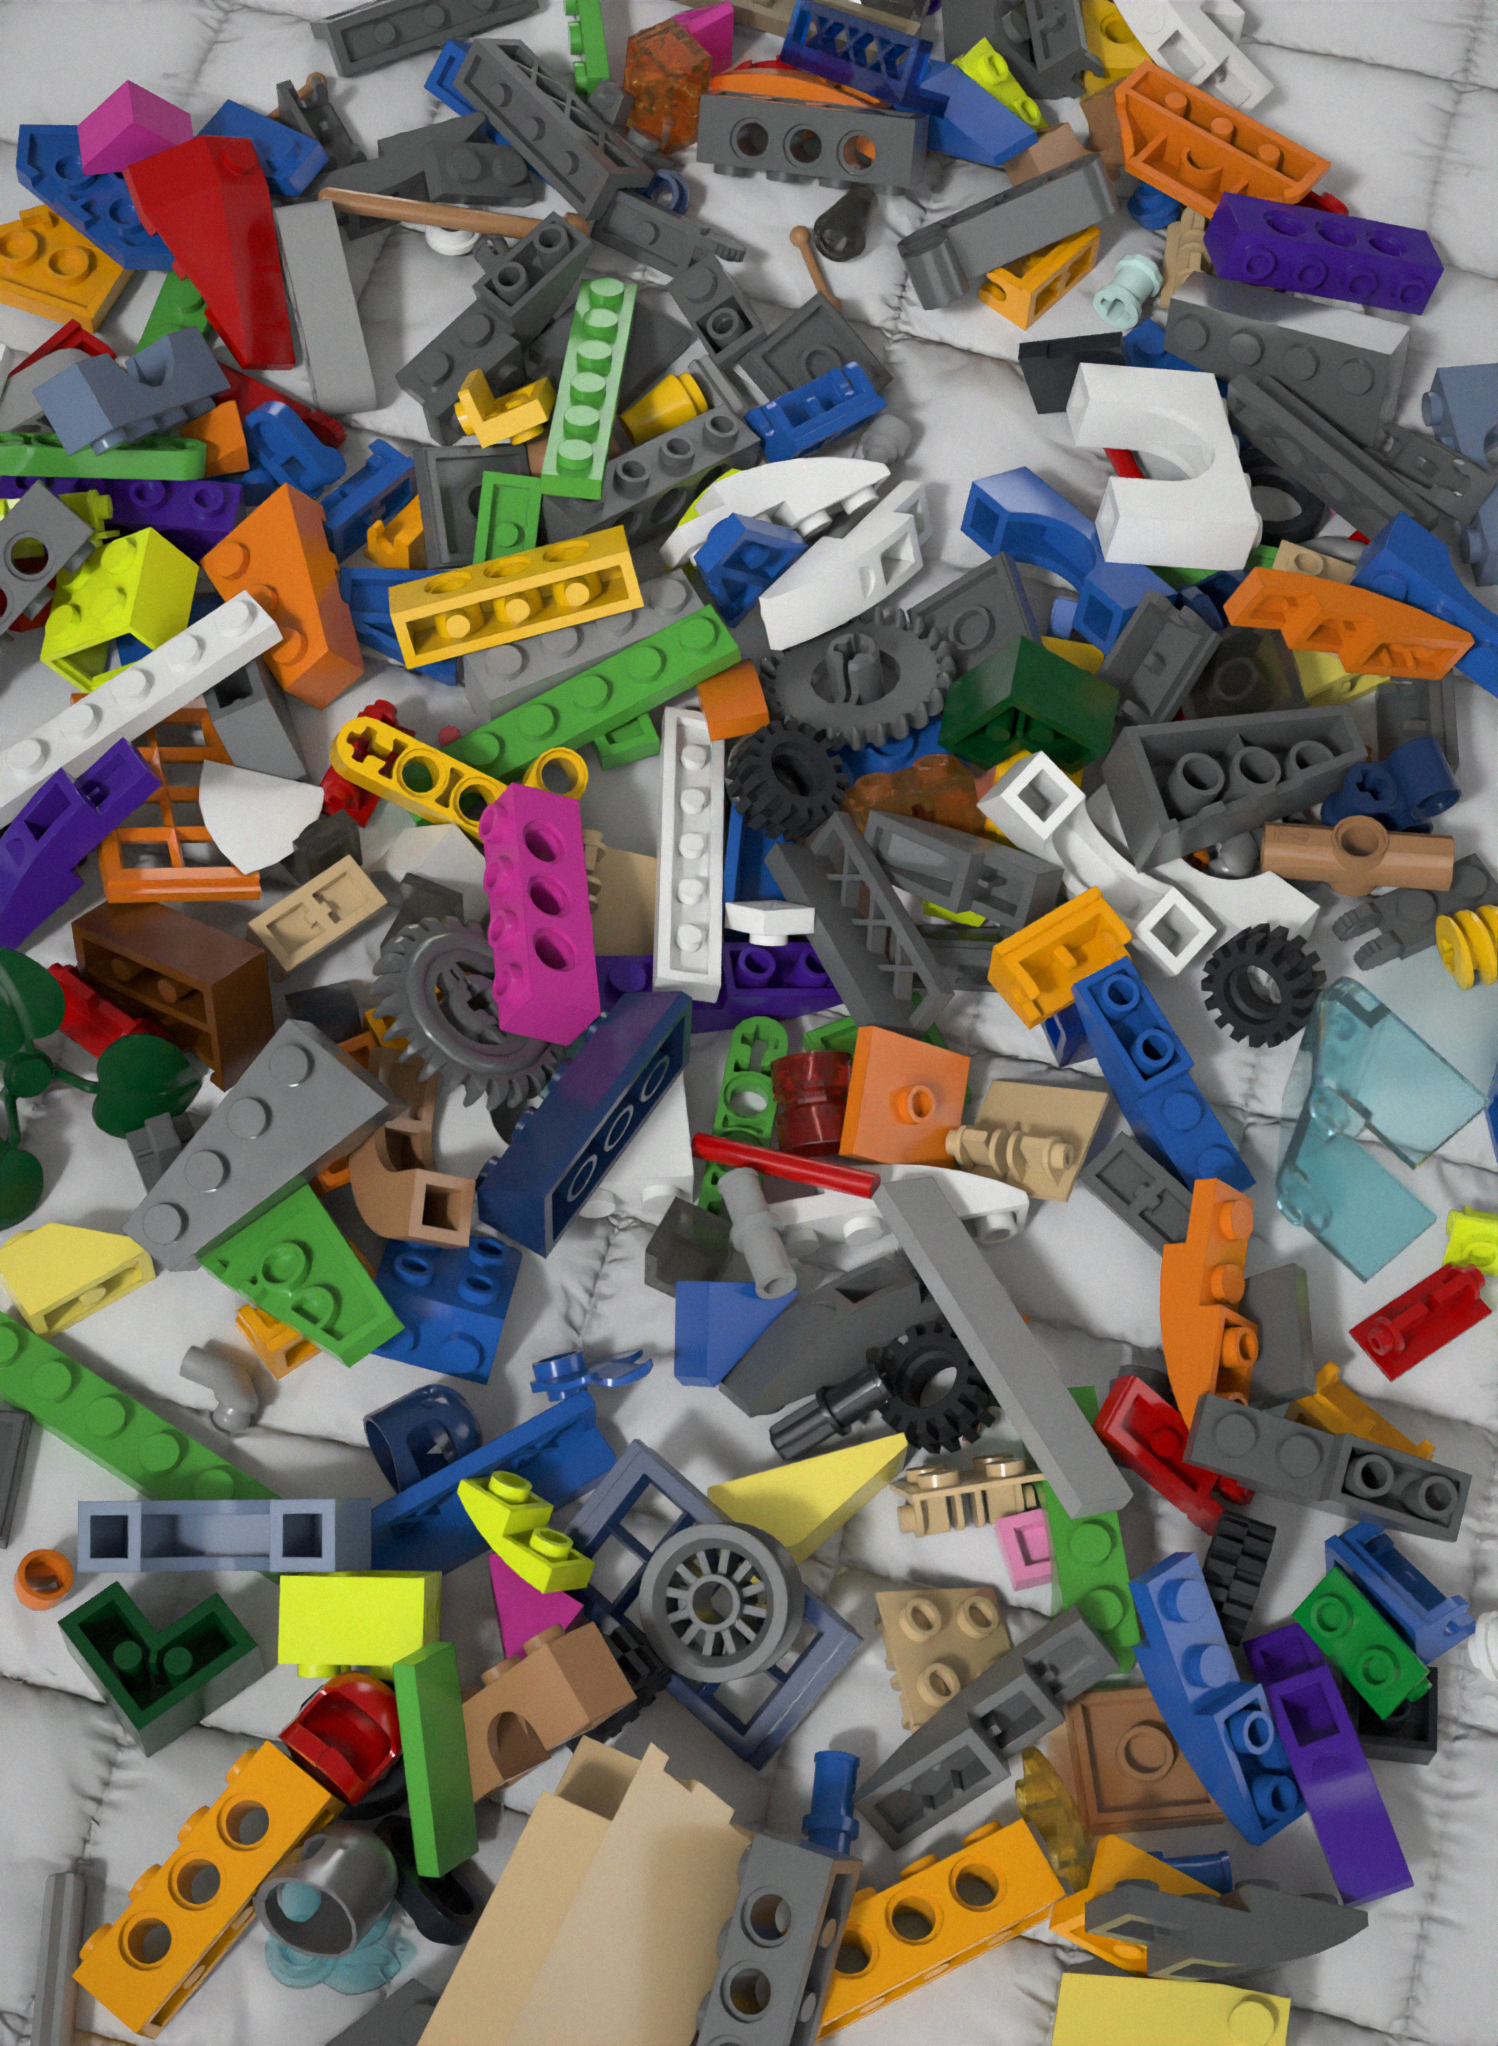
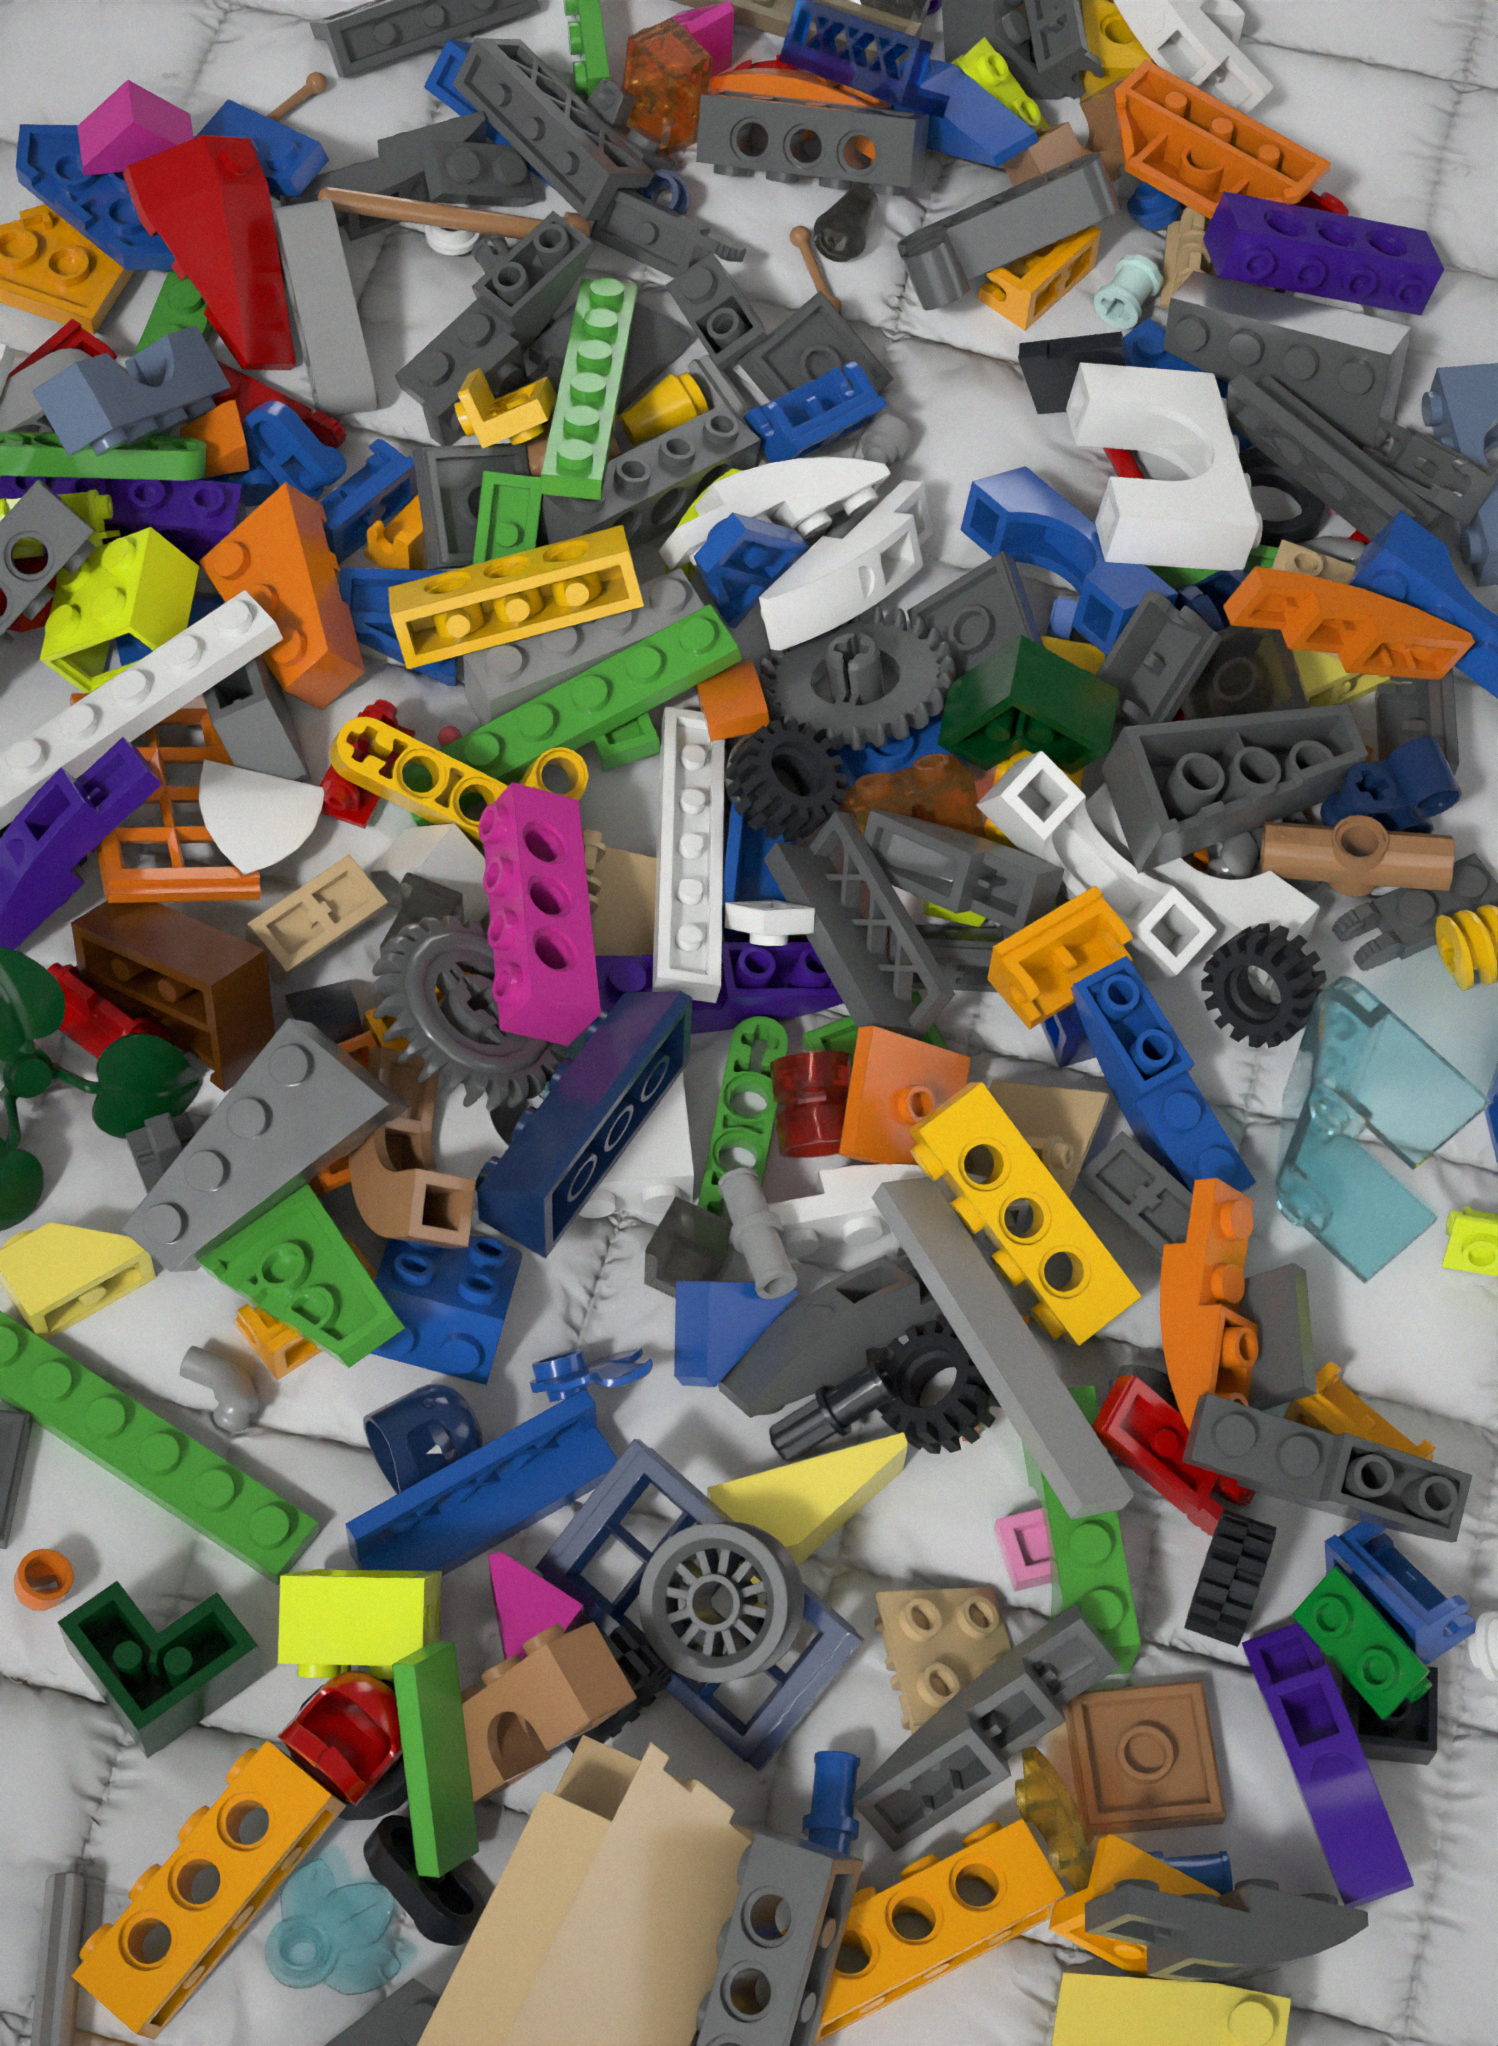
sand blue arch [77,1498,371,1573] -> none
flat silver helmet [252,1823,399,1959] -> none
dark grey hinge [276,76,367,175] -> none
clear smoke bracket [279,808,363,886] -> none
neon yellow slope [457,1471,595,1594] -> none
red bar [691,1132,881,1200] -> none
tan hinge [889,1452,1046,1538] -> none
blue slope [1128,1552,1306,1846] -> none
red hinge [1348,1263,1492,1383] -> none
none -> yellow brick [908,1082,1142,1346]

